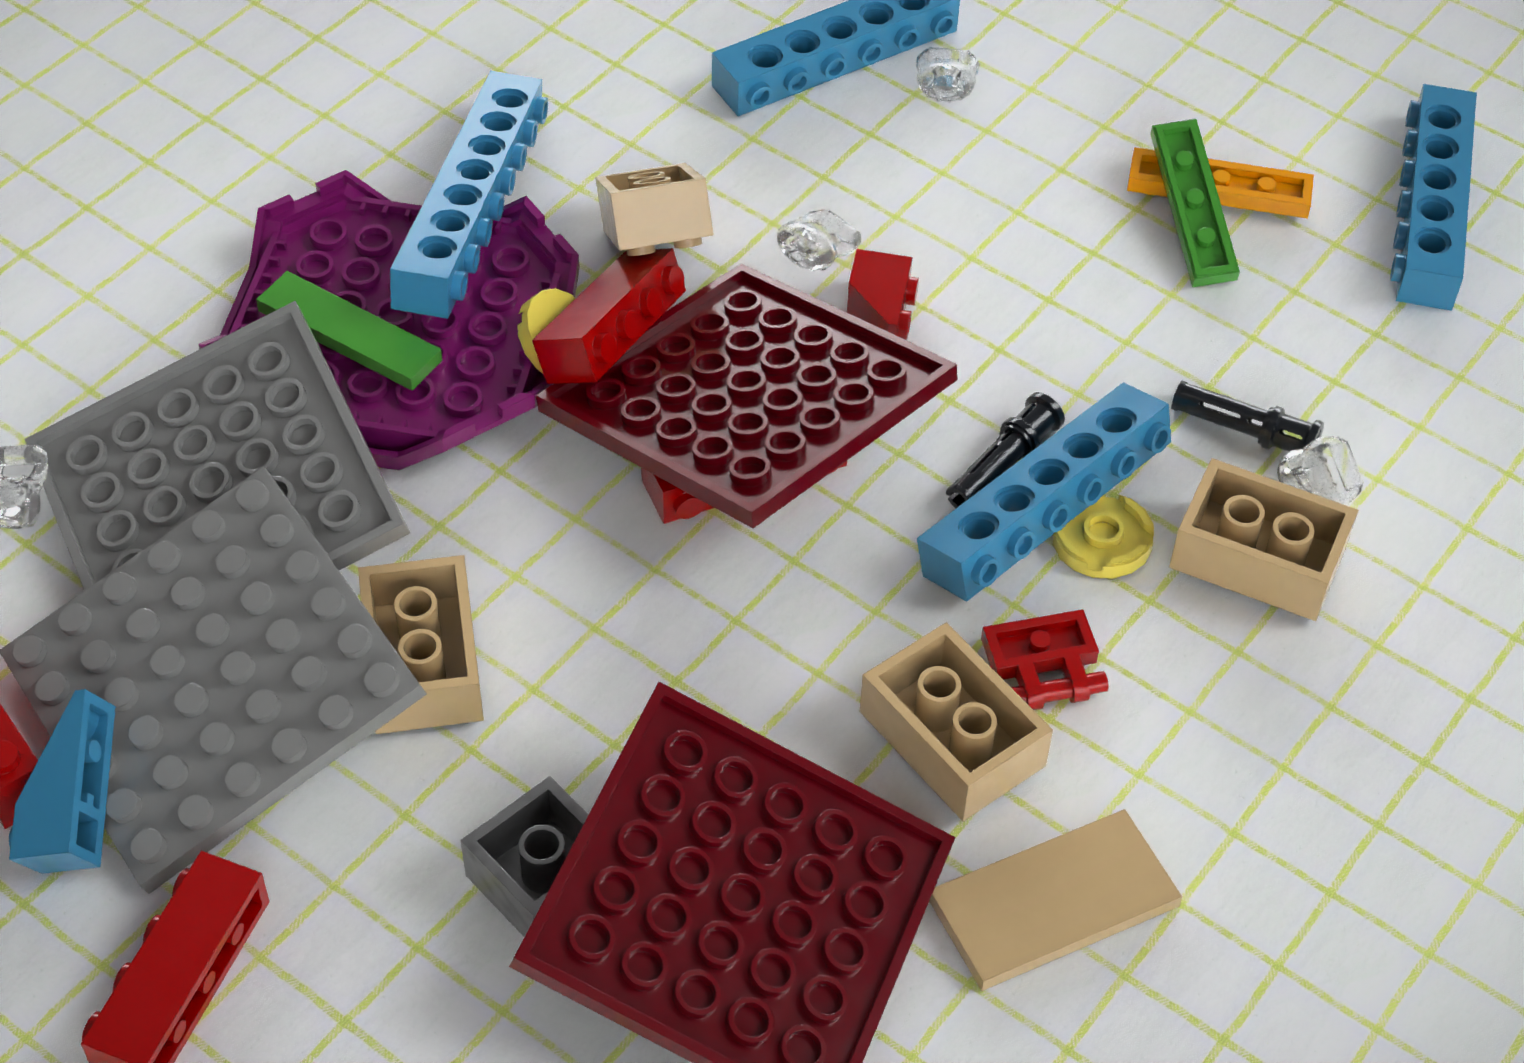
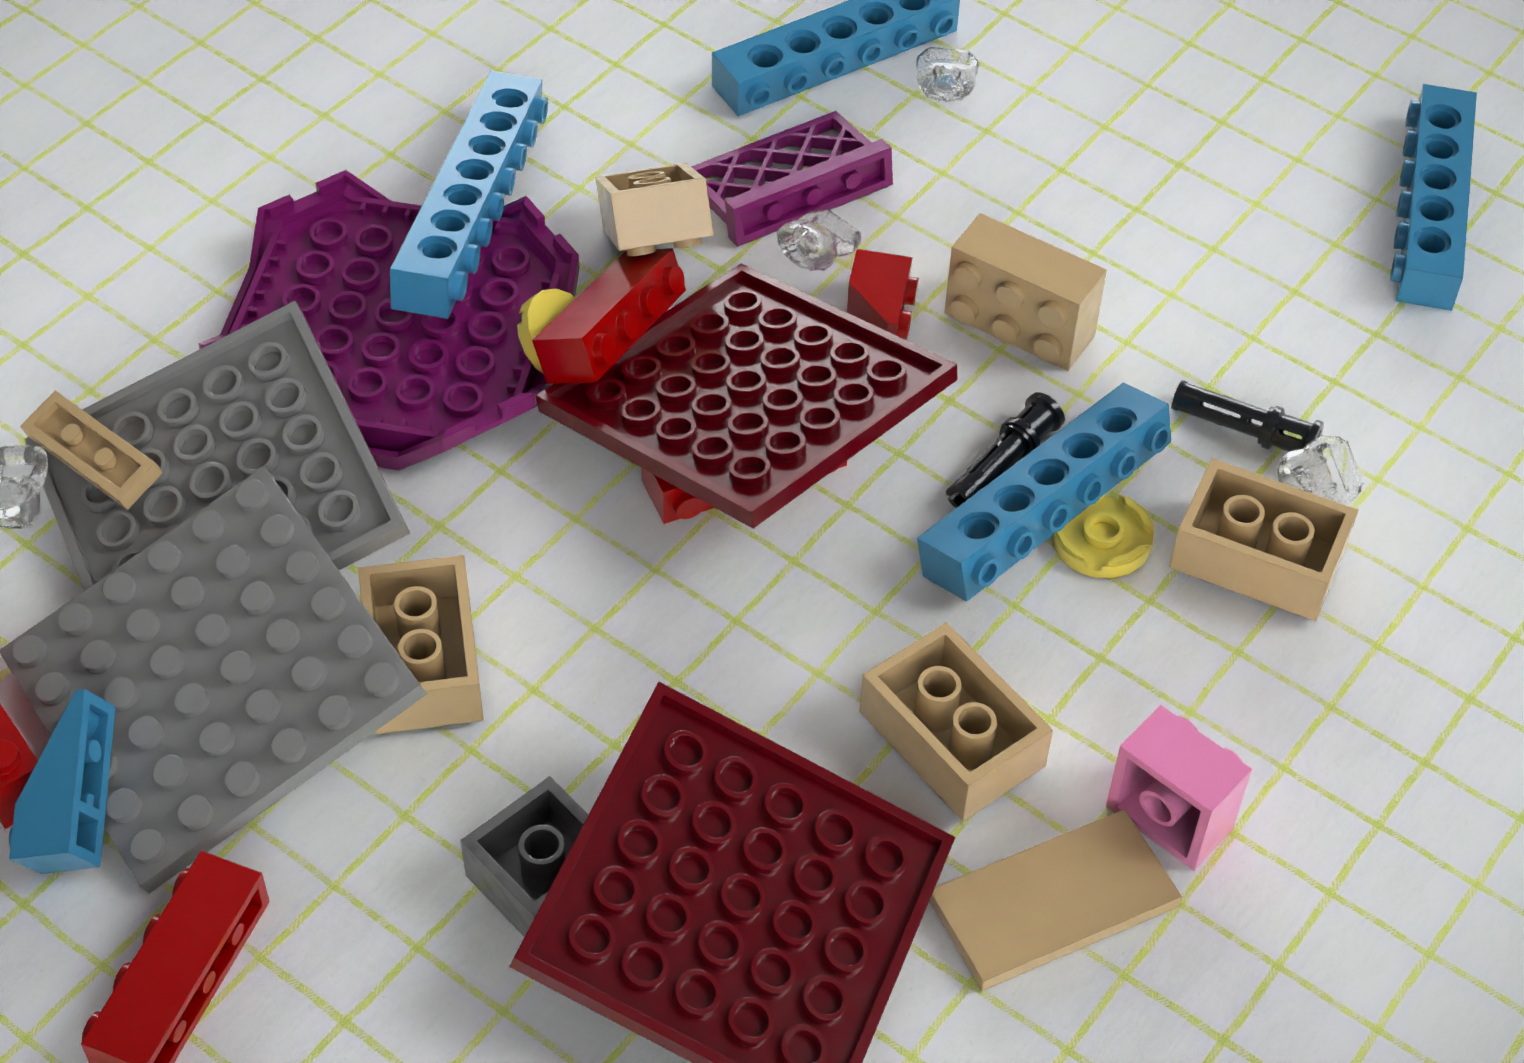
bright green tile [256,271,442,391] -> none
red plate [981,609,1109,710] -> none
light orange plate [1127,147,1314,219] -> none
bright green tile [1150,119,1240,287] -> none
none -> tan plate [20,390,163,510]
none -> magenta fence [691,111,893,247]
none -> tan brick [944,213,1107,371]
none -> bright pink brick [1106,705,1252,871]

